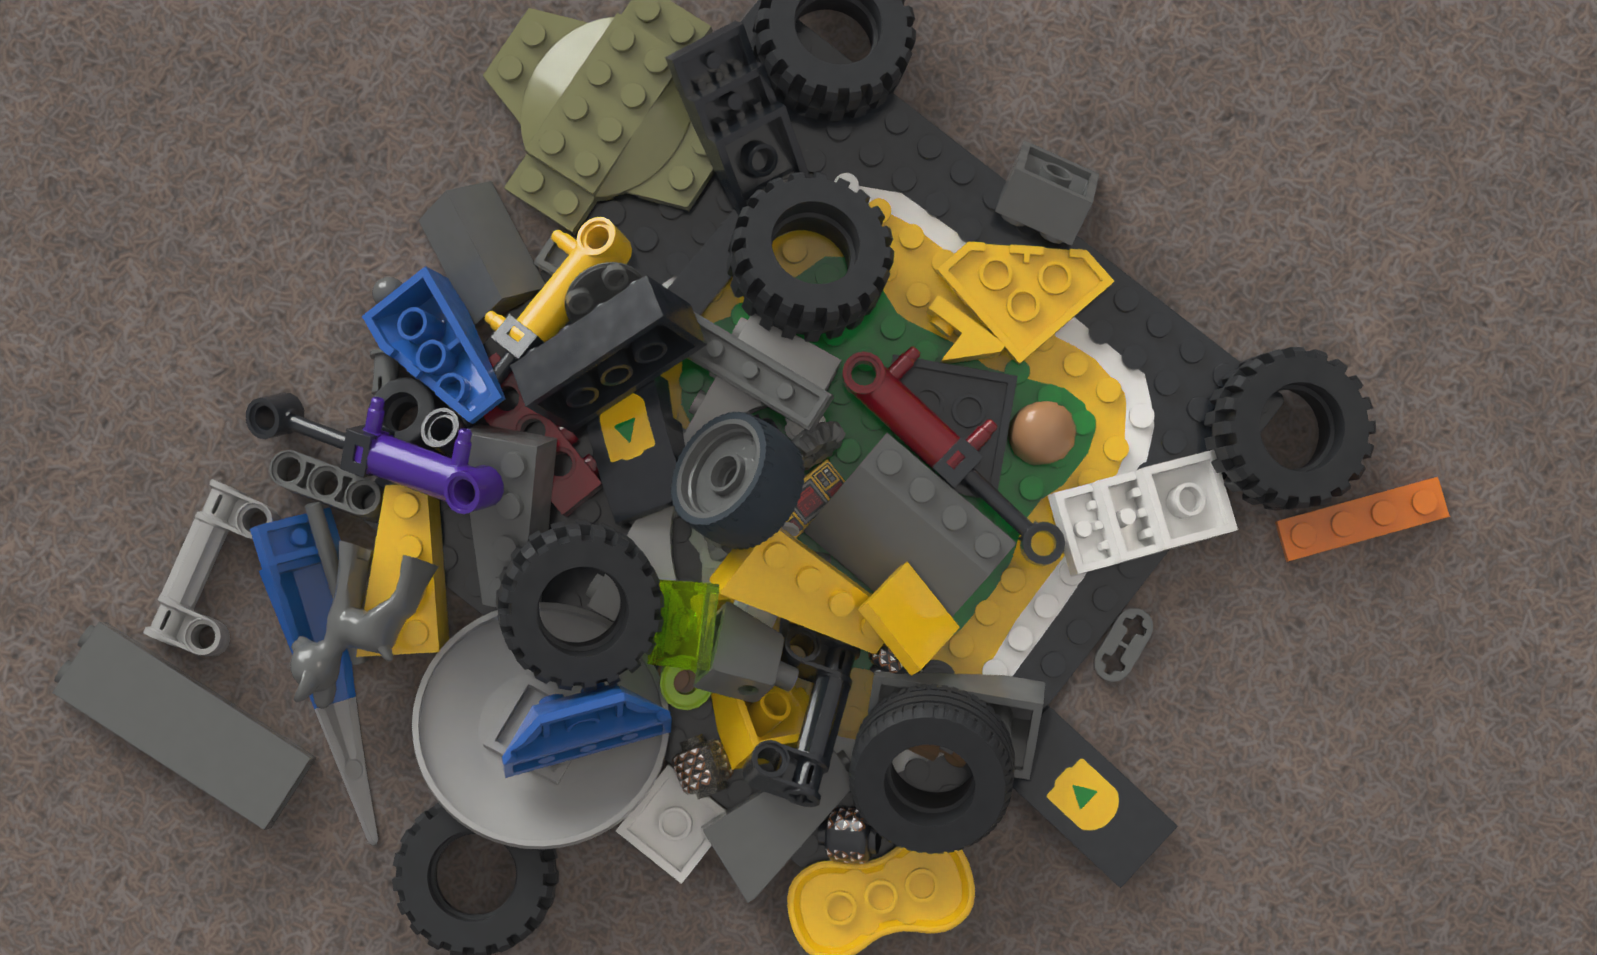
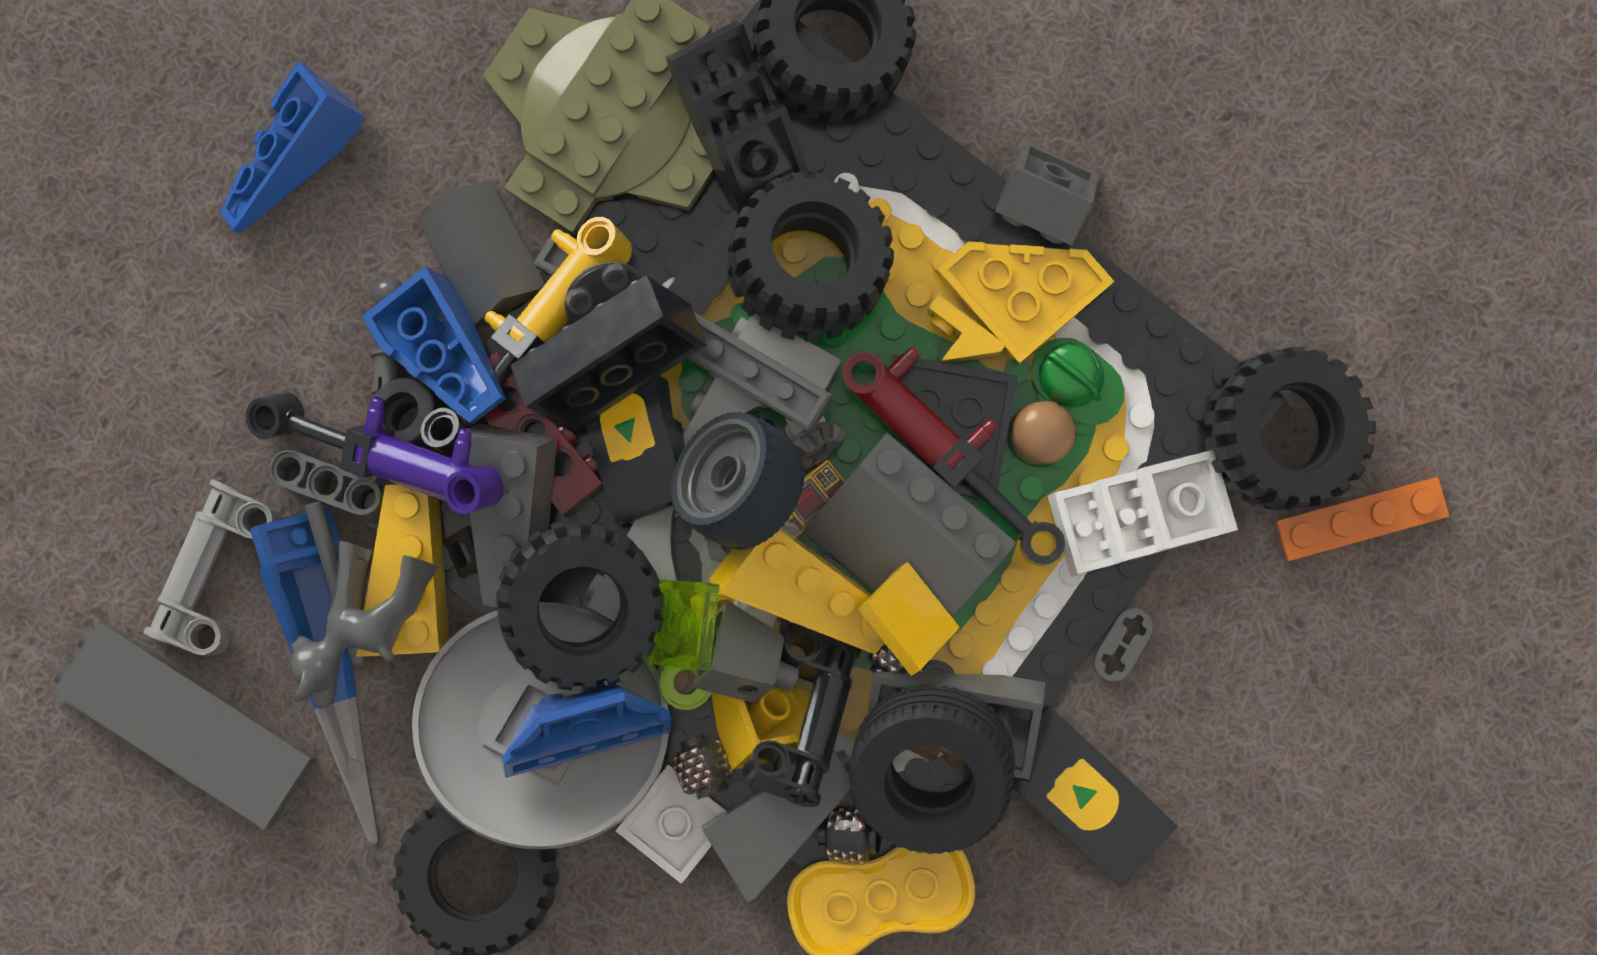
none -> blue wedge [220,61,365,234]
none -> black slope [443,526,477,578]
none -> green piece [1031,337,1125,426]

